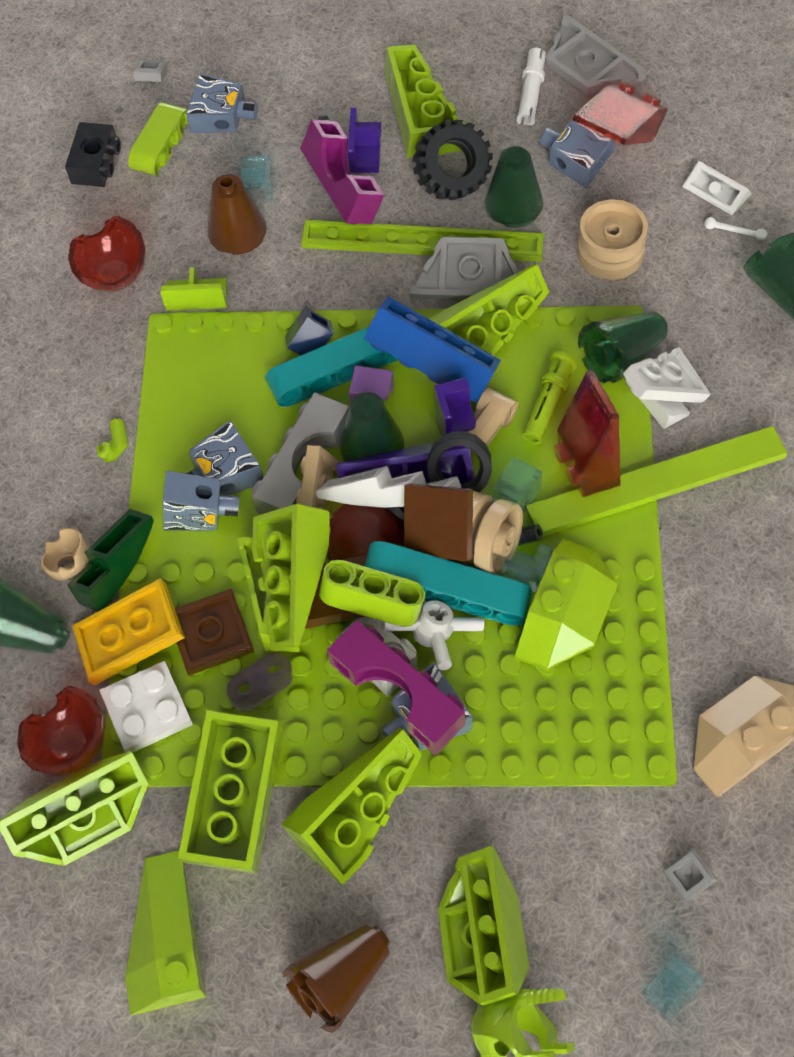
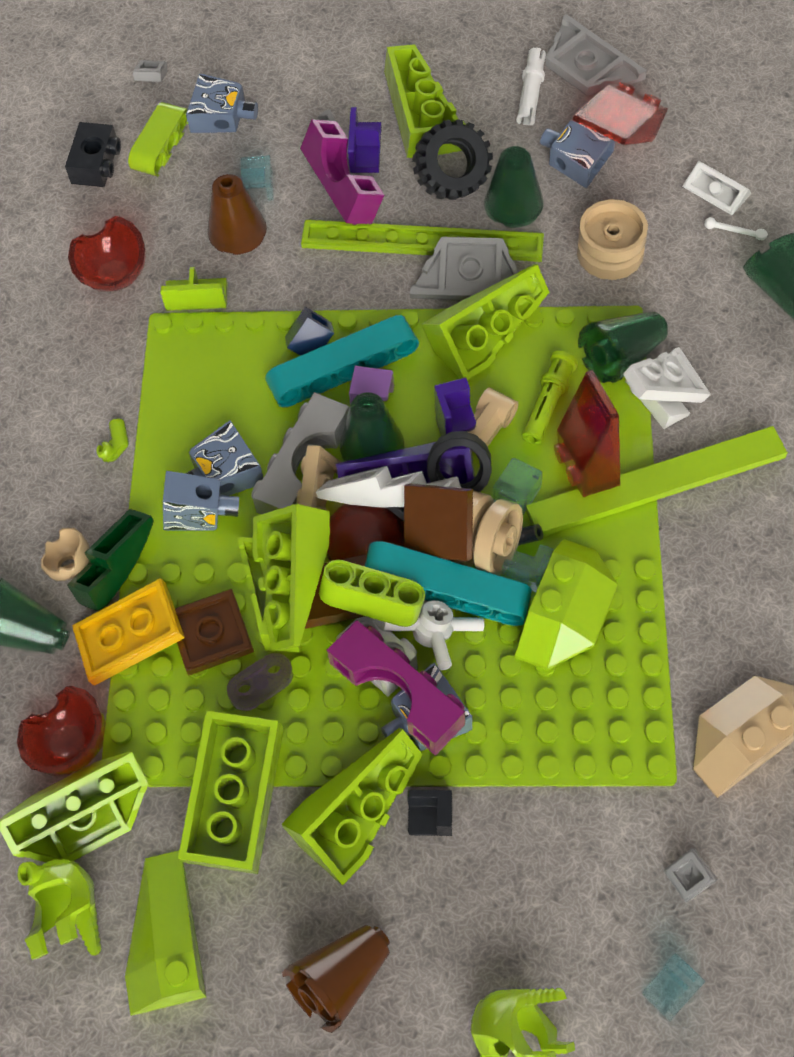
white plate [99,661,193,753] -> none
blue brick [364,296,501,403] -> none
lime wedge [438,846,530,1006] -> none
none -> lime piece [17,859,101,960]
none -> black panel [408,790,453,836]

